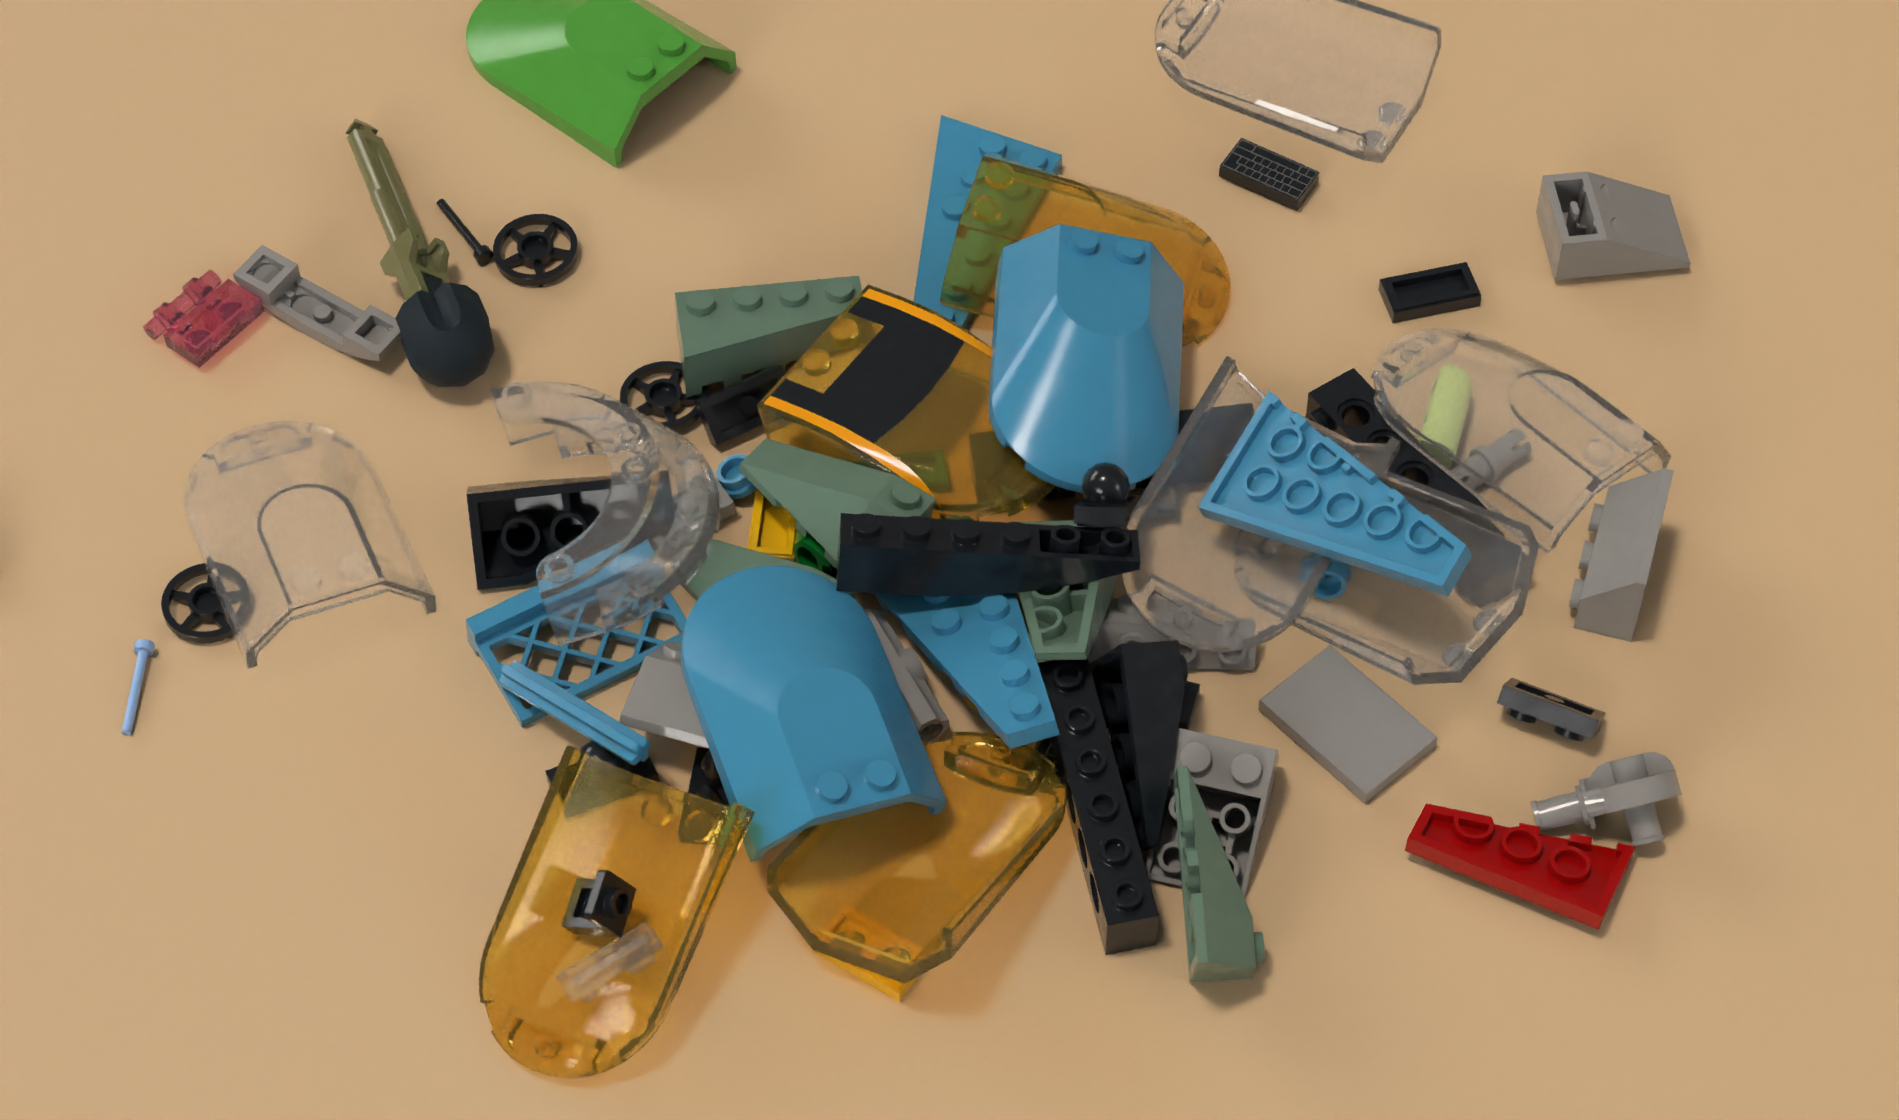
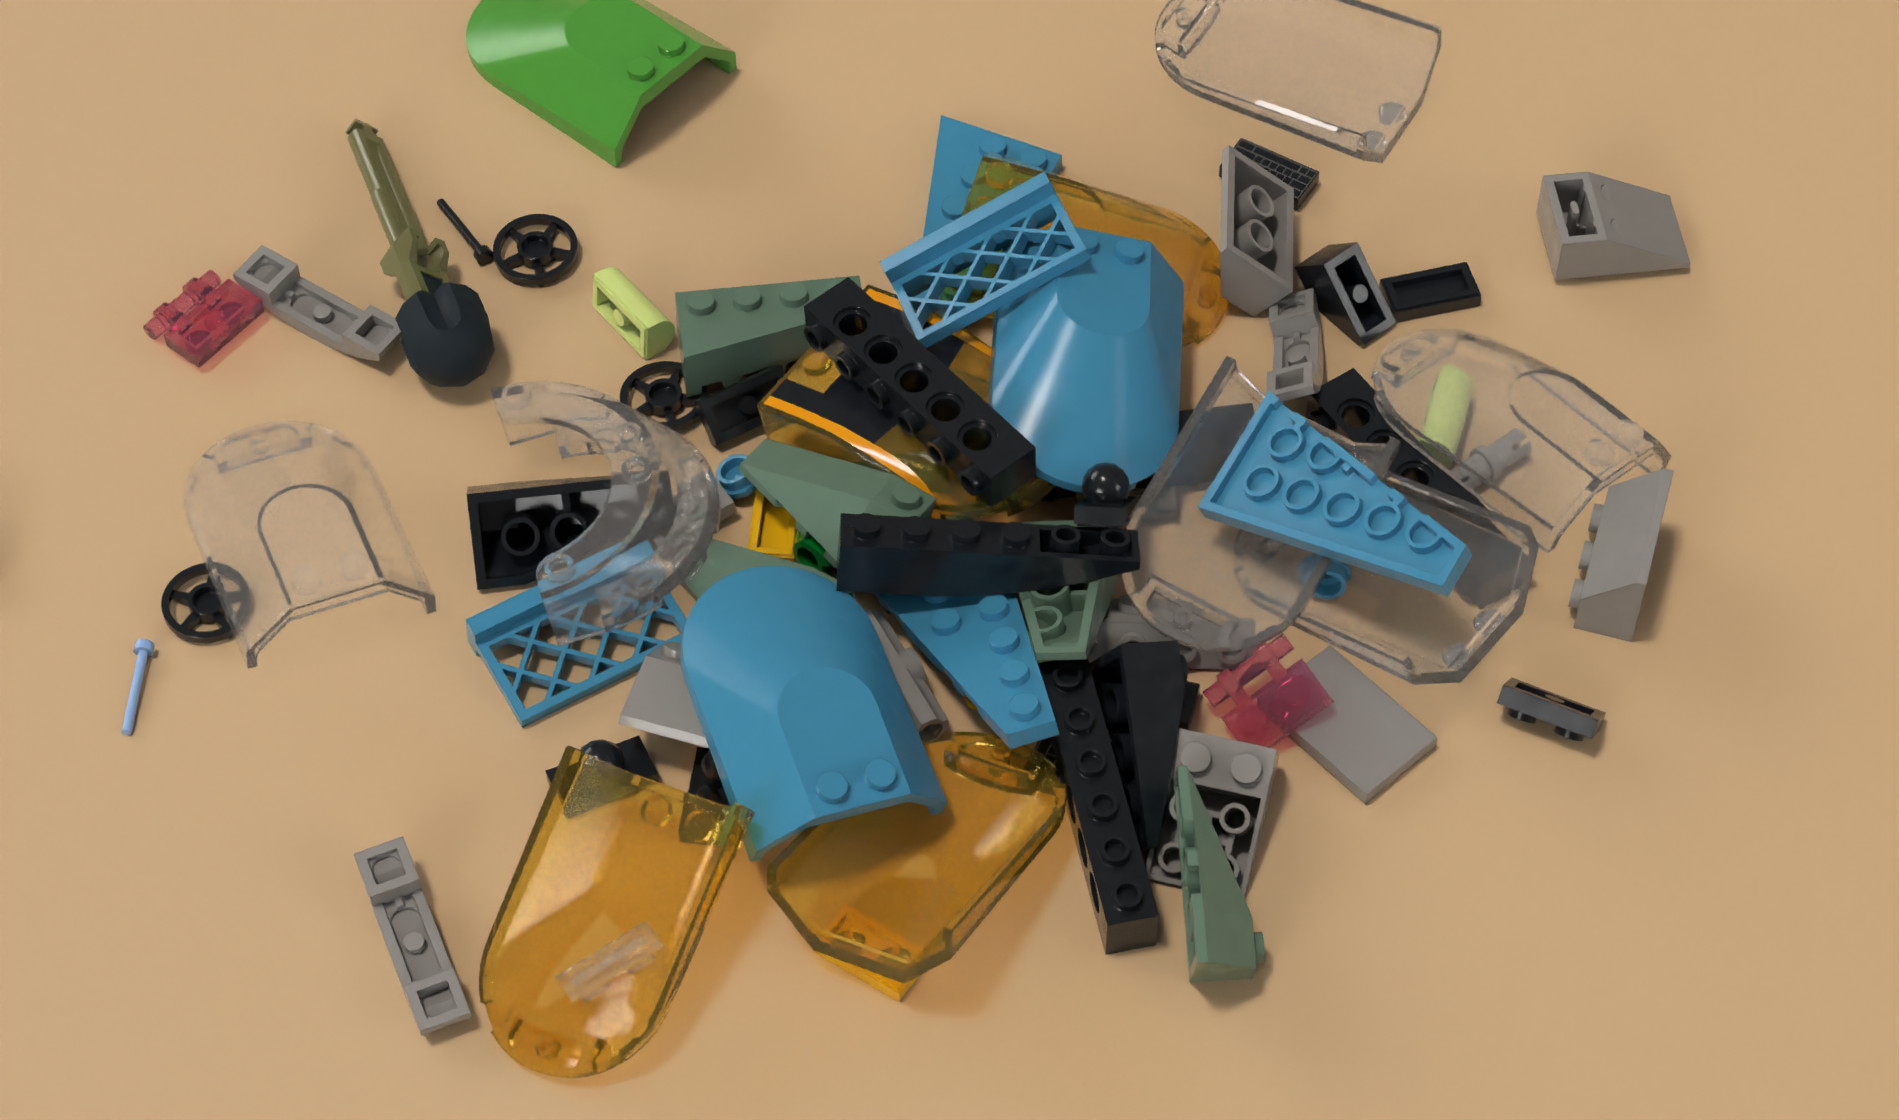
dark azure axle [499,661,651,765] -> none
black bracket [561,870,637,938] -> none
red wing [1405,803,1636,930] -> none
light grey pin [1531,752,1682,846] -> none
none -> light grey slope [354,836,472,1036]
none -> yellowish green brick [593,267,675,361]
none -> black brick [804,277,1036,508]
none -> dark azure fence [879,171,1091,348]
none -> clear pink plate [1203,633,1334,748]
none -> light grey slope [1220,145,1294,317]
none -> light grey slope [1266,288,1324,402]
none -> black slope [1294,242,1397,346]

